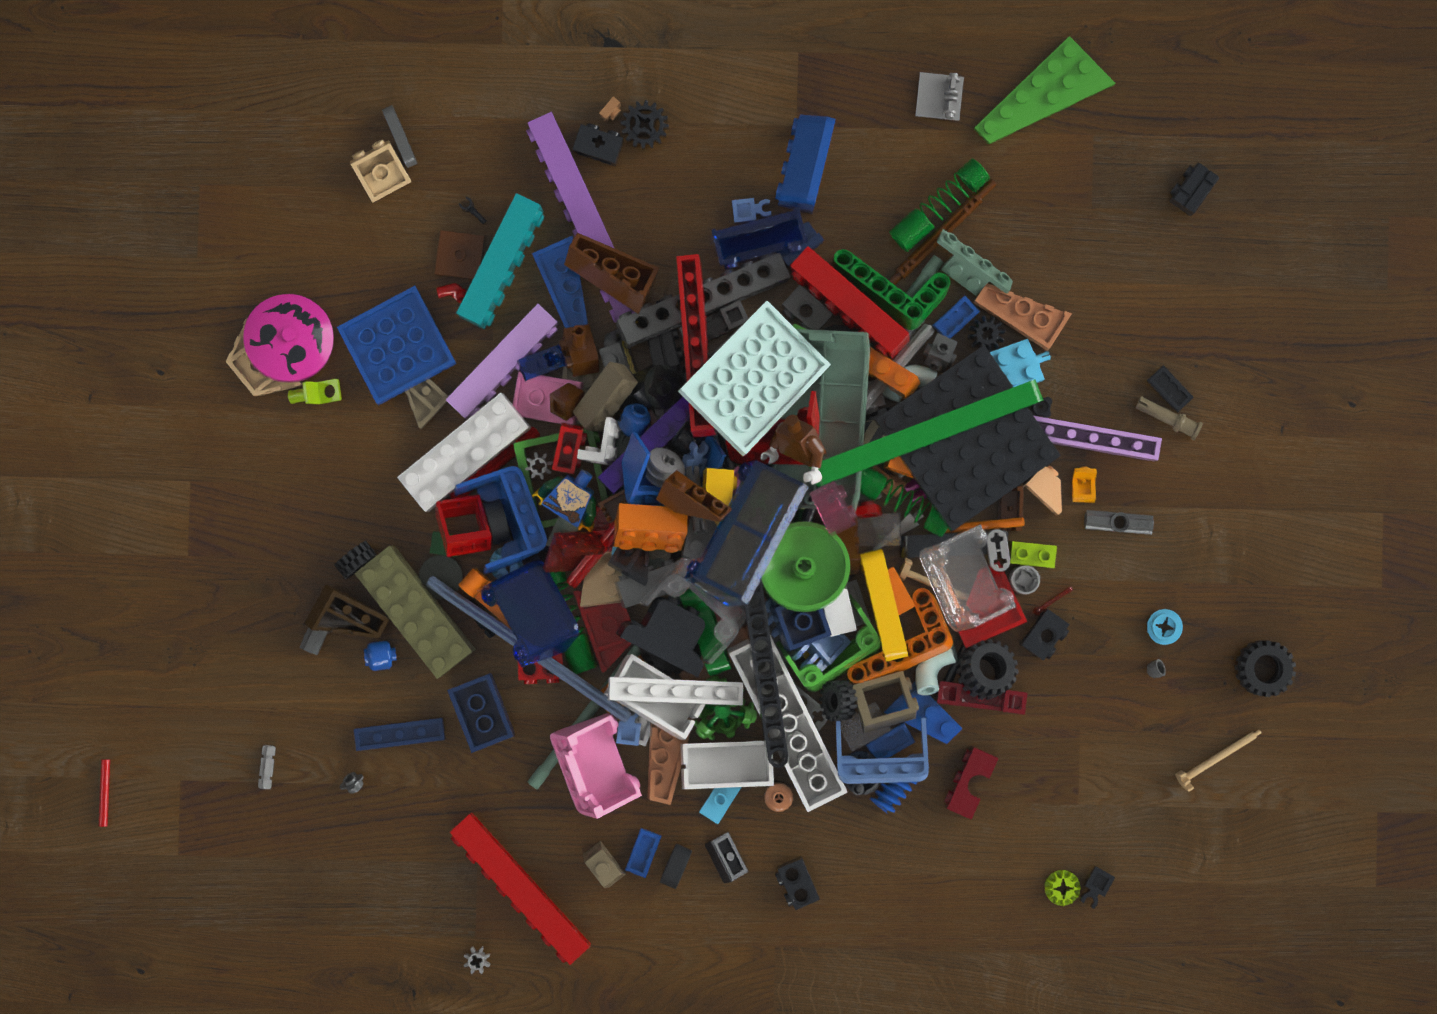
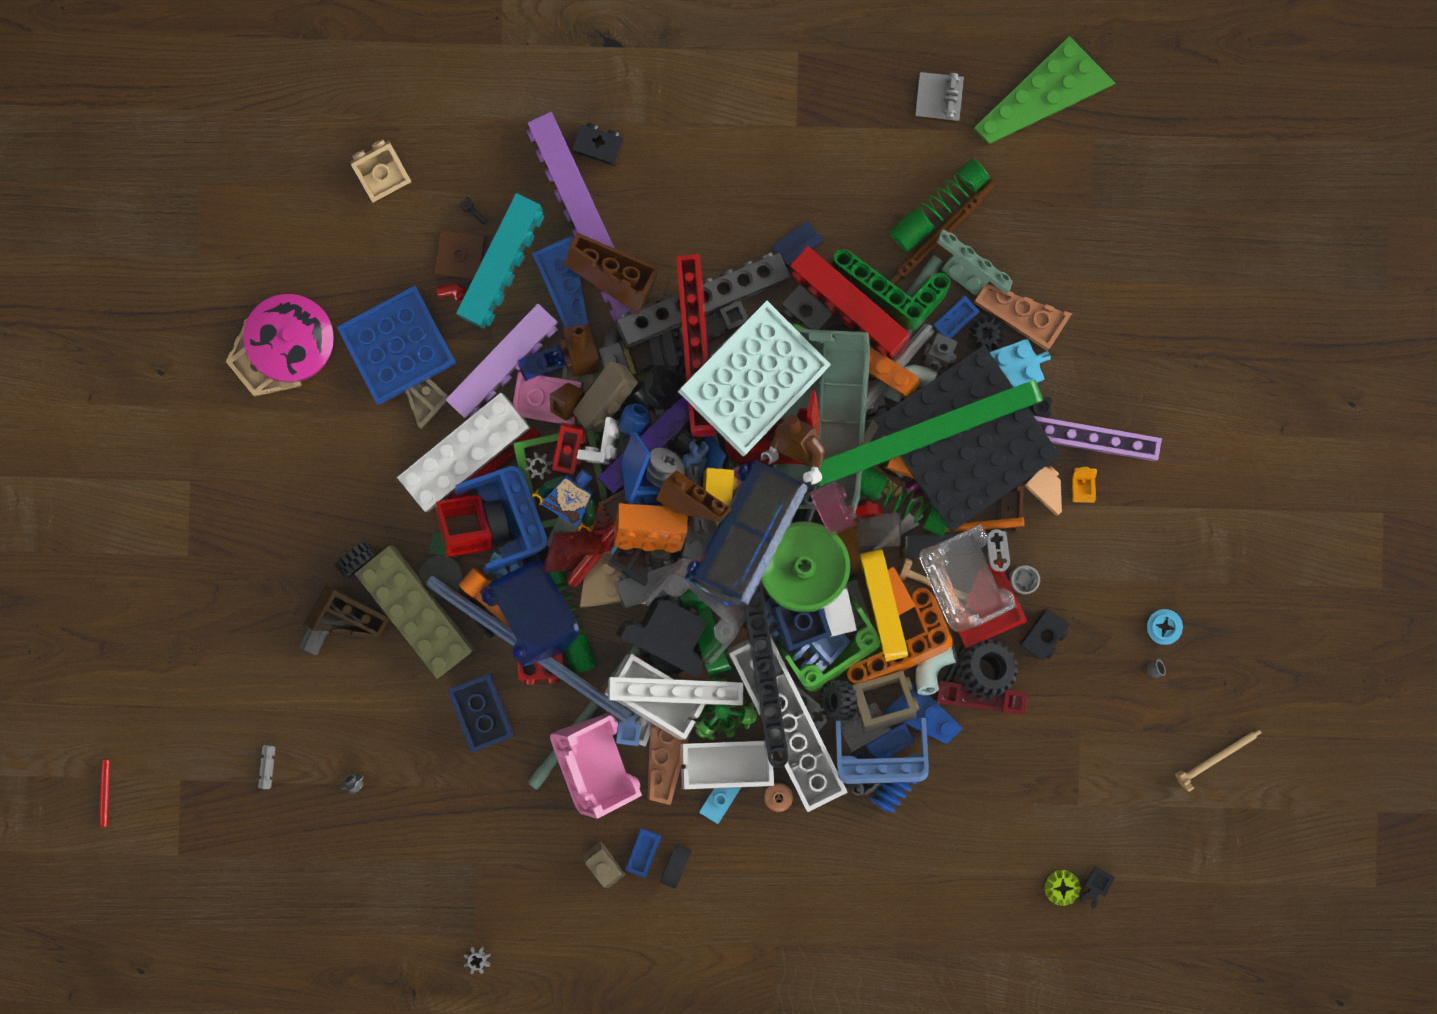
lime bracket [288,379,342,405] -> none
dark blue plate [354,717,446,751] -> none
blue head [364,641,397,671] -> none
dark grey beam [382,105,418,168] -> none
red brick [450,812,591,965] -> none
red wing [573,591,632,672] -> none
medium nougat plate [599,96,621,123] -> none
black gear [621,100,669,150] -> none
black slope [705,832,748,883] -> none
clear blue windscreen [710,207,808,270] -> none
medium blue plate [732,198,771,224] -> none
blue windscreen [775,114,836,214] -> none
black brick [775,856,820,910] -> none
dark red arch [944,746,999,820] -> none
lime brick [1009,541,1057,568] -> none
clear red hinge [1033,586,1074,615] -> none
dark grey piece [1084,510,1154,535] -> none
dark tan pin [1135,396,1203,441] -> none
black plate [1146,365,1194,413] -> none
black brick [1169,163,1219,216] -> none
black tyre [1235,640,1296,697] -> none

